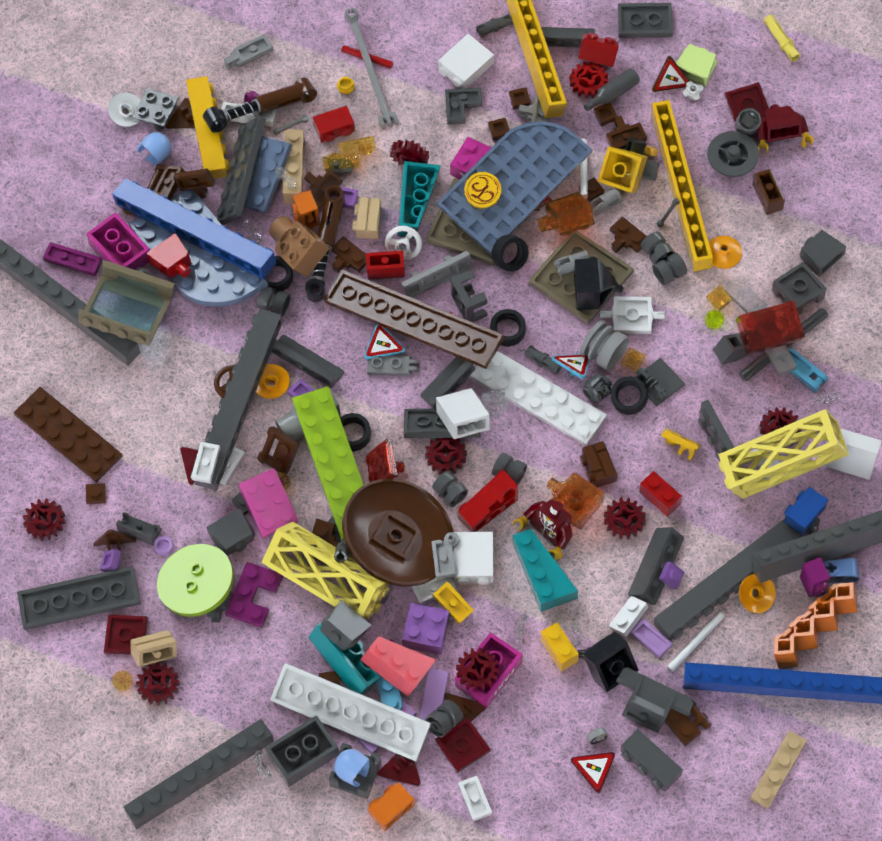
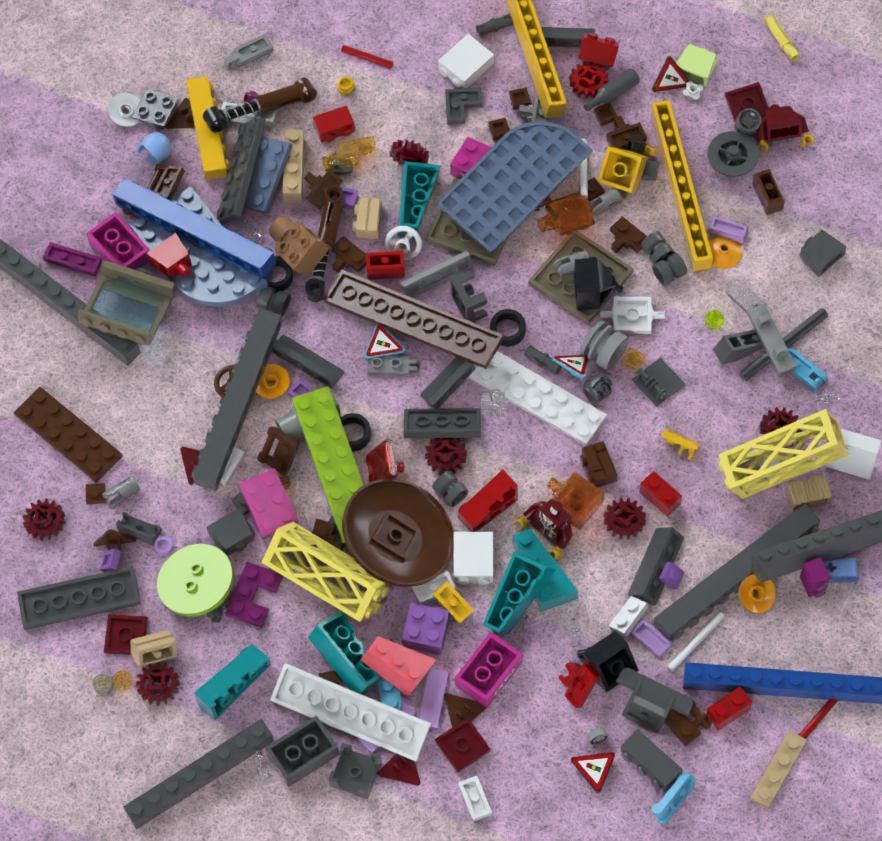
reddish brown hinge [173,168,215,199] -> none
white plate [191,442,221,484] -> none
light grey hinge [274,115,308,135] -> none
clear piece [275,167,297,189] -> none
orange brick [291,190,320,229] -> none
torso [320,600,372,651] -> none
light blue helmet [333,749,370,787] -> none
dark grey pin [334,538,350,563] -> none
light grey hinge [345,8,399,129] -> none
orange brick [368,782,415,831] -> none
dark grey wheel [425,700,464,737] -> none
light grey hinge [432,532,460,580] -> none
white brick [436,388,490,439] -> none
dark red gear [456,647,500,692] -> none
yellow tile [464,172,501,209] -> none
black tyre [492,234,529,272] -> none
dark grey wheel [492,452,527,485] -> none
yellow brick [540,622,579,671] -> none
black tyre [611,376,648,415] -> none
dark grey plate [618,3,673,38] -> none
dark grey hinge [657,198,680,227] -> none
dark grey plate [698,400,735,461] -> none
clear yellow plate [706,285,733,312] -> none
clear red brick [736,300,805,355] -> none
dark grey panel [772,262,827,318] -> none
orange brick [774,582,858,668] -> none
blue brick [784,486,828,535] -> none
none -> tile [92,674,113,695]
none -> light grey hinge [102,476,140,508]
none -> teal wedge [194,643,271,720]
none -> teal wedge [483,552,556,635]
none -> red plate [559,662,600,708]
none -> medium azure plate [652,772,695,824]
none -> red brick [706,686,752,731]
none -> lavender tile [707,216,748,244]
none -> tan brick [787,475,832,511]
none -> red bar [799,699,838,739]

